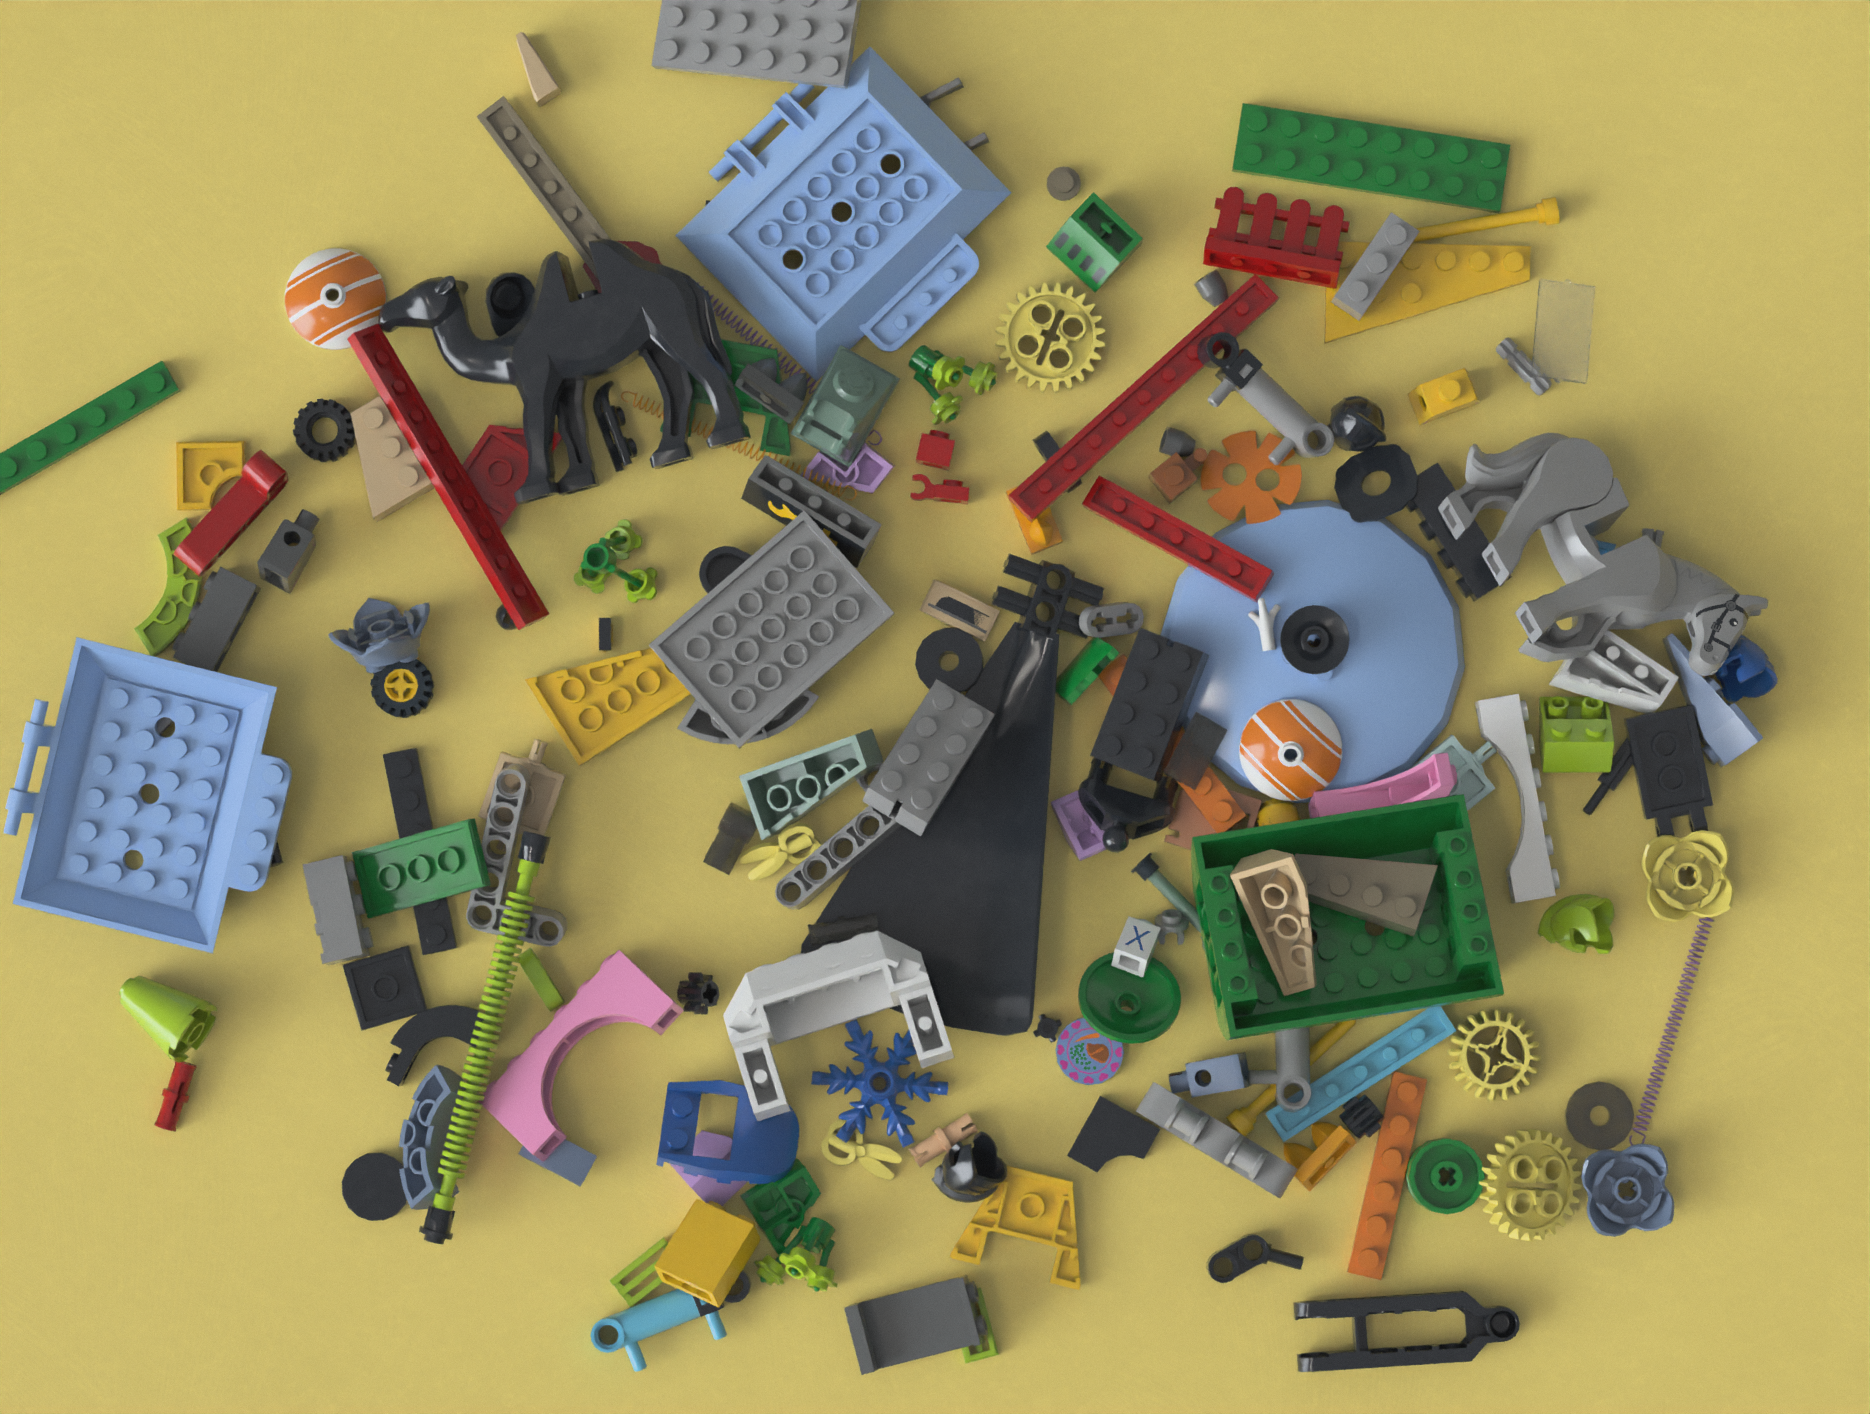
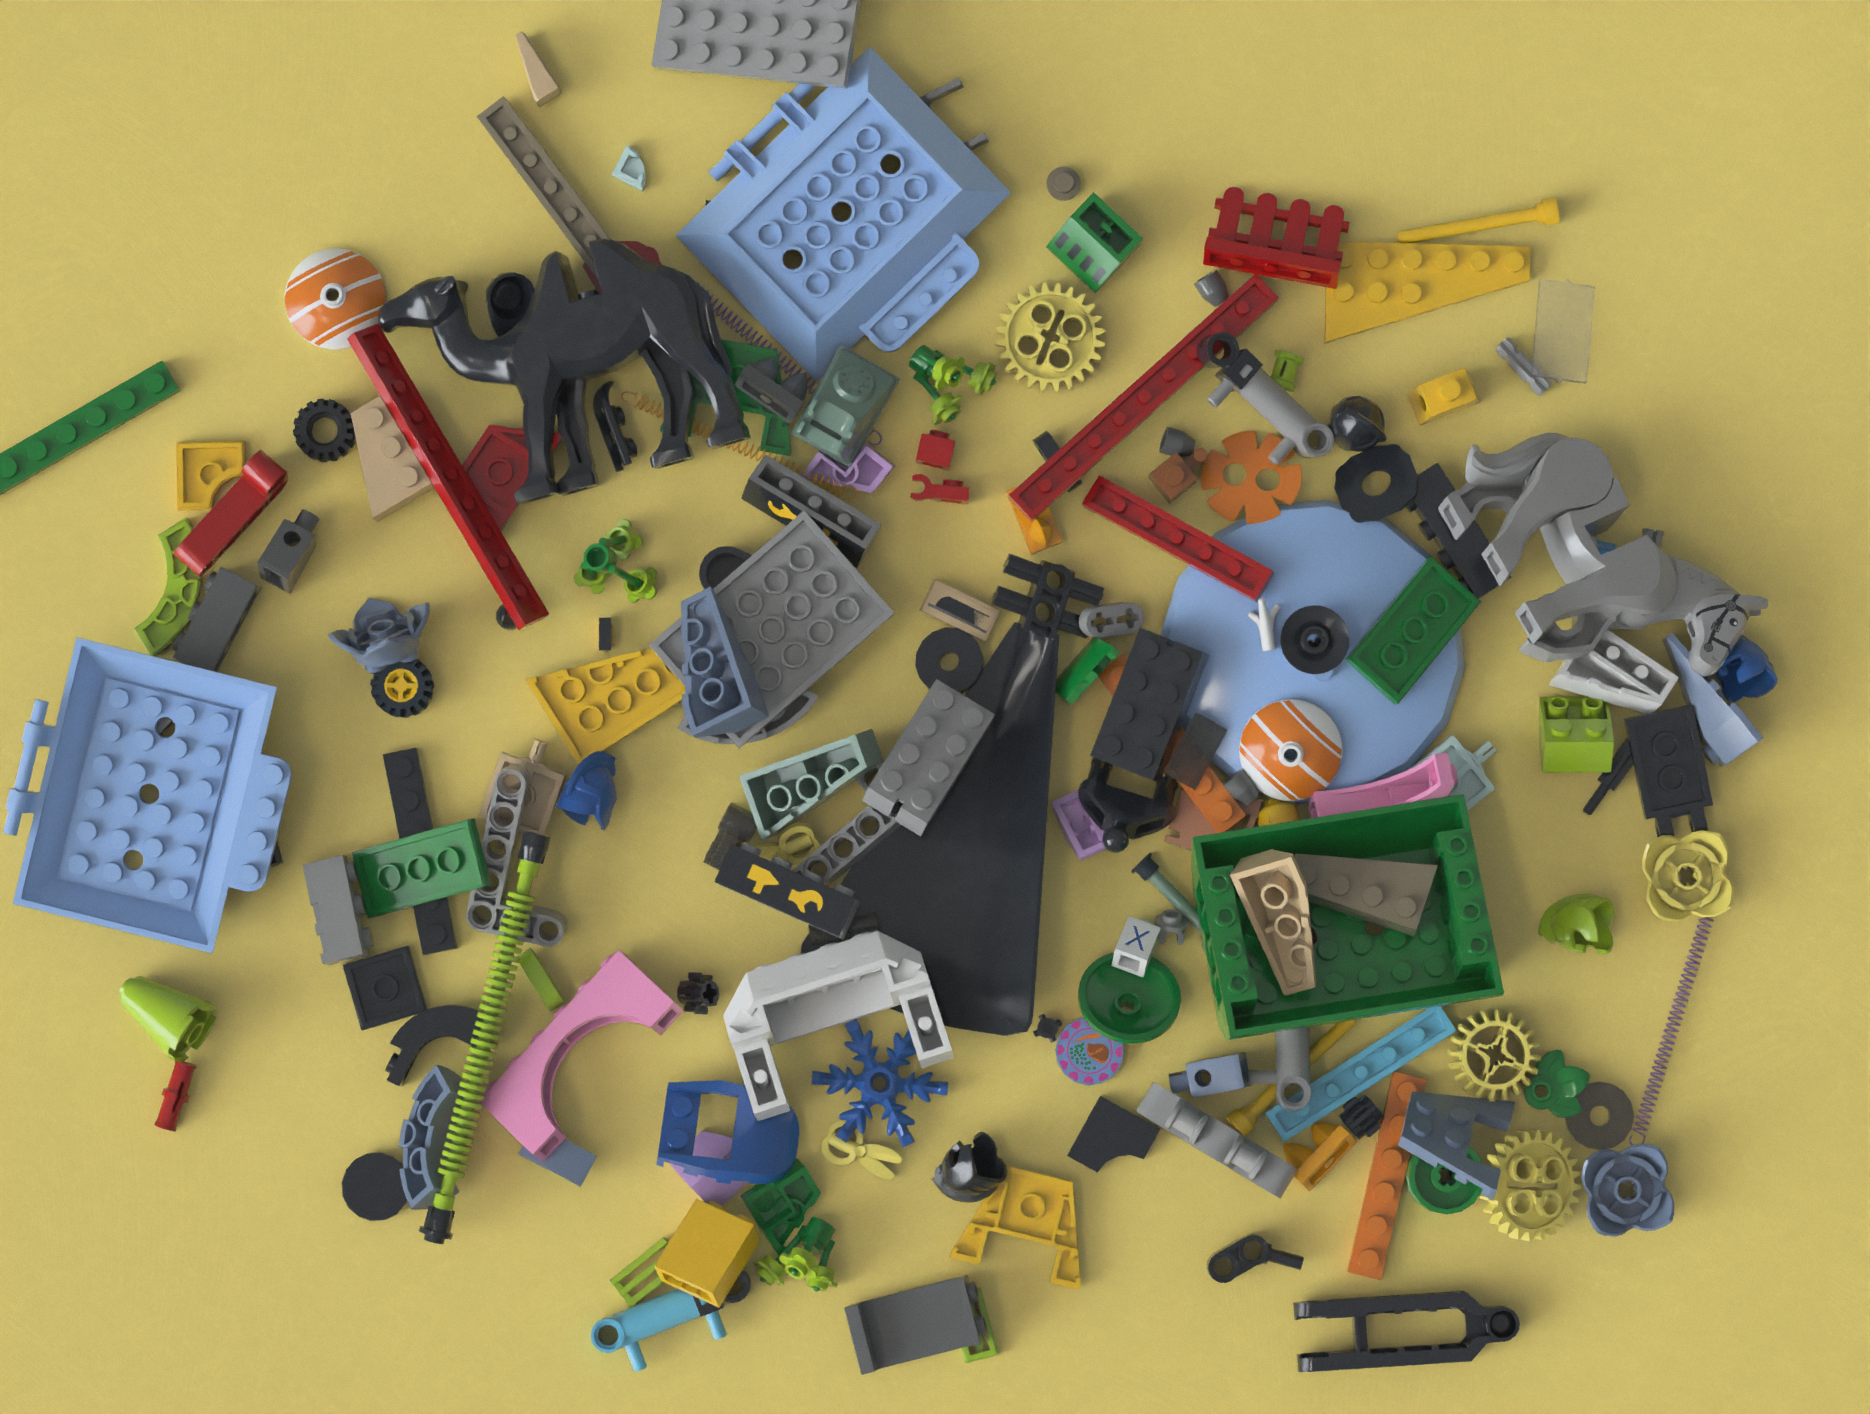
light nougat pin [909,1113,978,1168] -> none
green plate [1232,103,1510,213] -> none
light grey brick [1331,212,1419,321] -> none
white arch [1475,694,1560,904] -> none
none -> blue helmet [556,751,617,831]
none -> light aqua tile [611,145,646,191]
none -> sand blue wedge [681,587,769,738]
none -> black brick [714,842,860,940]
none -> dark grey hose [1223,768,1259,805]
none -> lime bush [1271,350,1304,392]
none -> green tile [1345,556,1481,705]
none -> sand blue wing [1398,1091,1515,1199]
none -> green plate [1524,1050,1590,1118]

